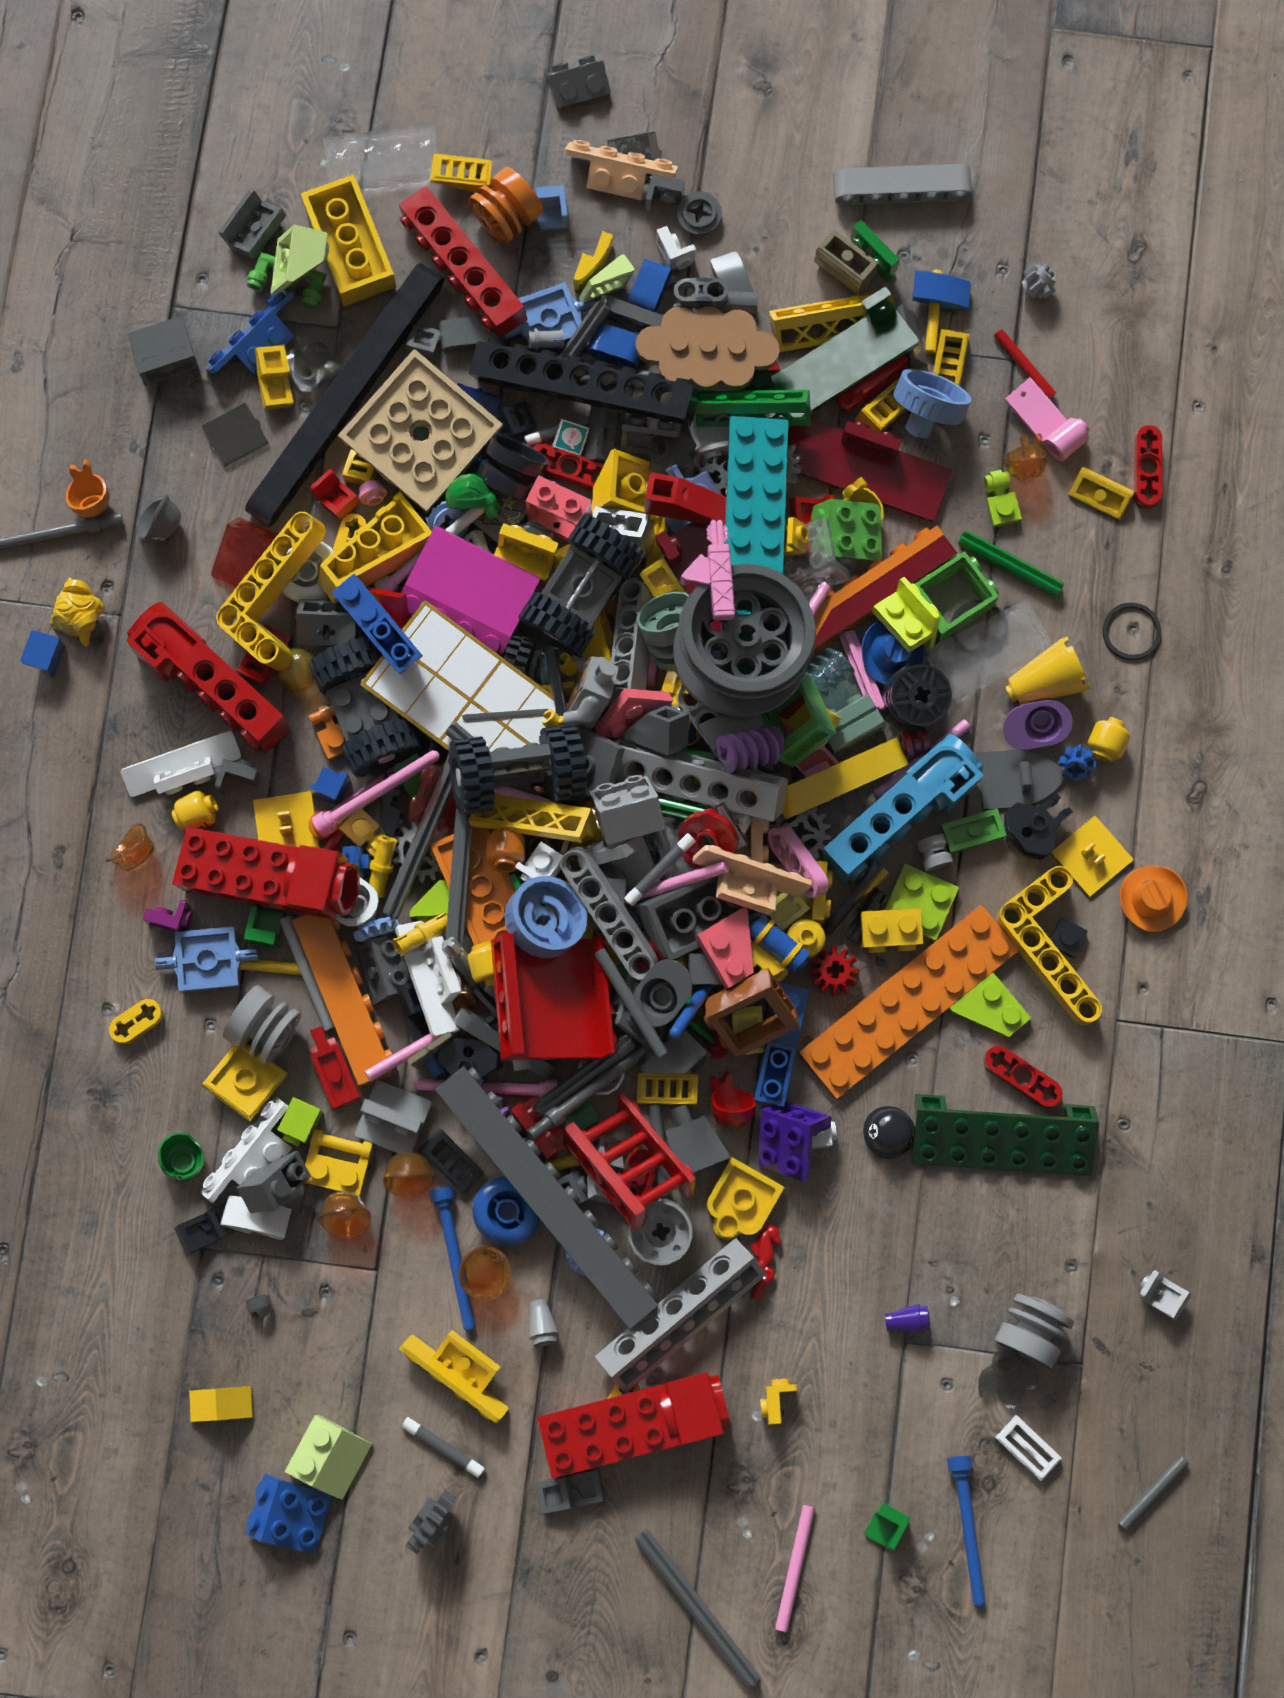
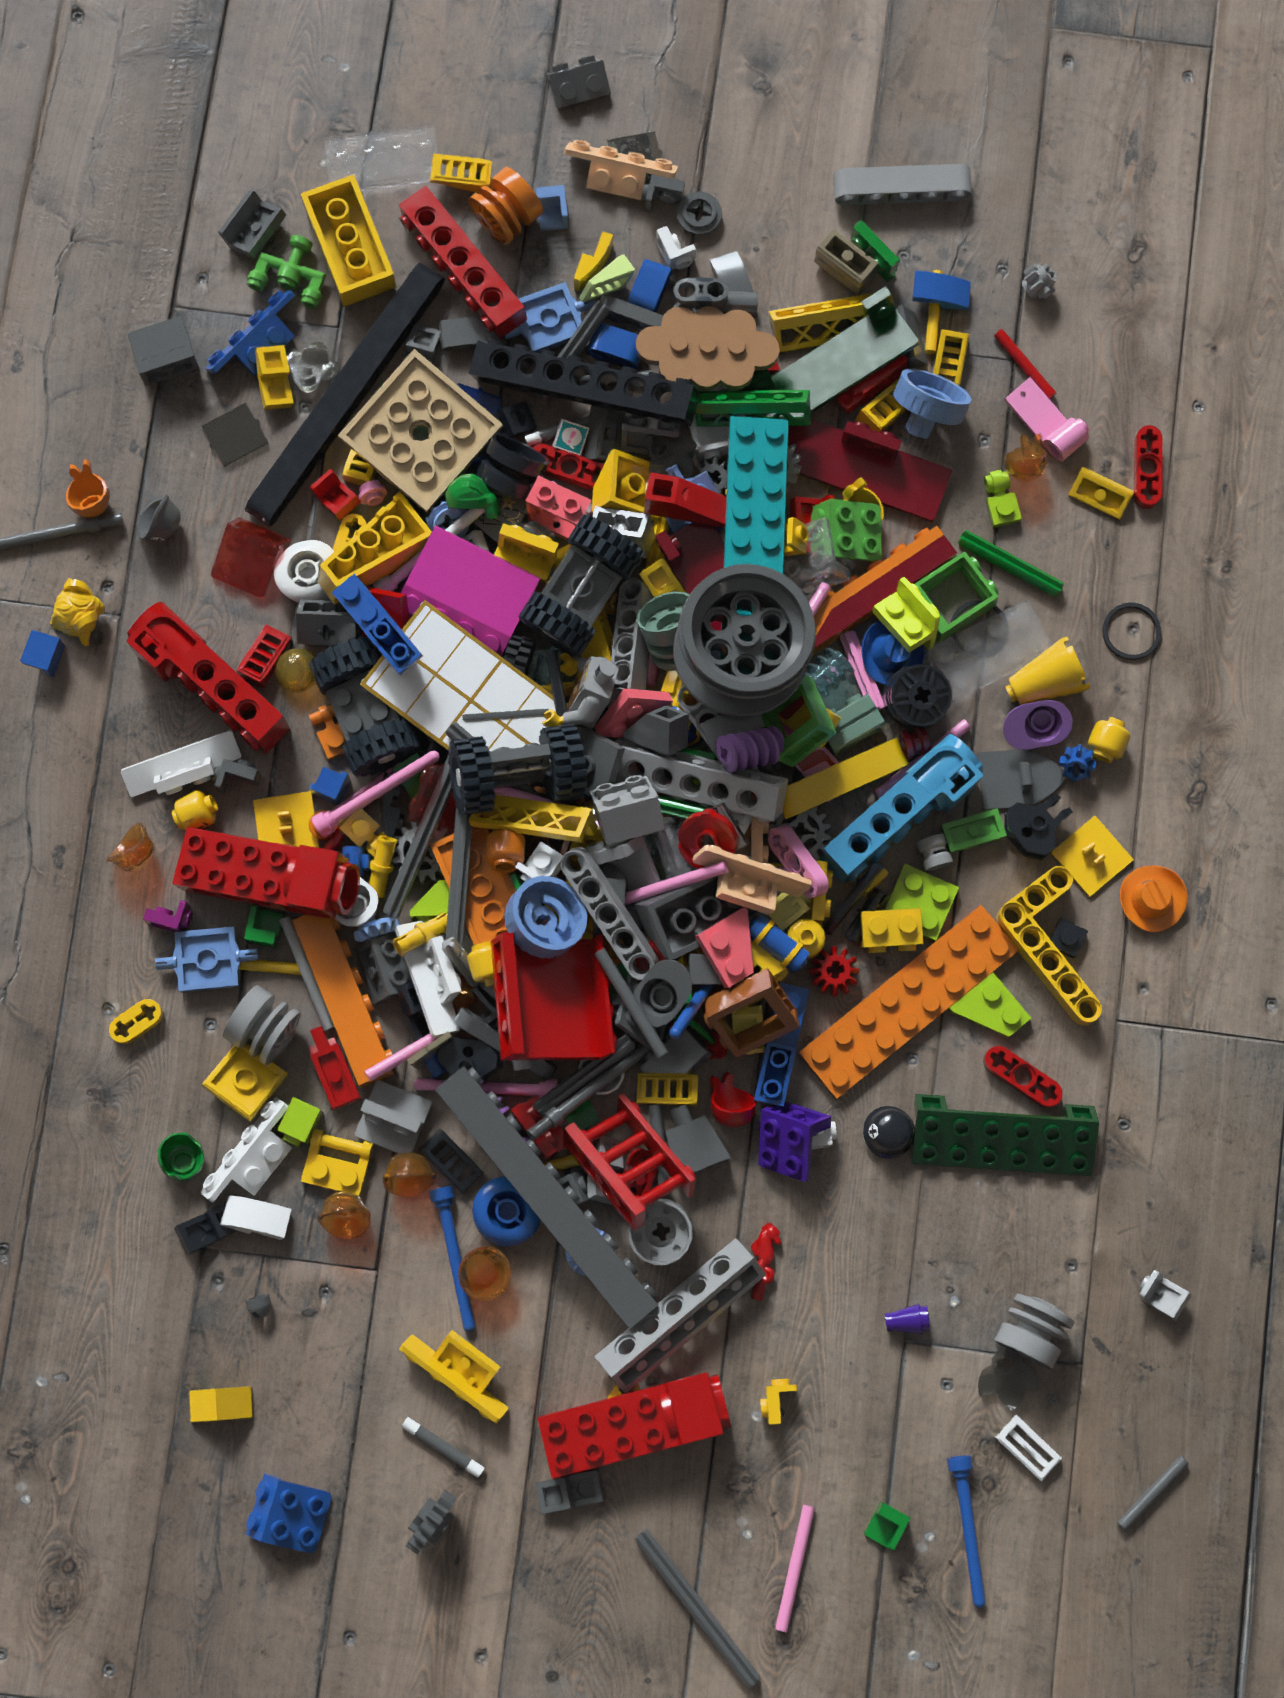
yellow beam [216,512,326,670] -> none
dark grey slope [237,1151,311,1214] -> none
yellowish green slope [270,224,330,295] -> none
yellowish green slope [285,1415,372,1500] -> none
light grey pin [528,329,564,352] -> none
light grey cone [529,1299,559,1347] -> none
dark grey bar [625,833,696,906] -> none
bright pink piece [679,520,735,621] -> none
yellow plate [707,1157,784,1240] -> none

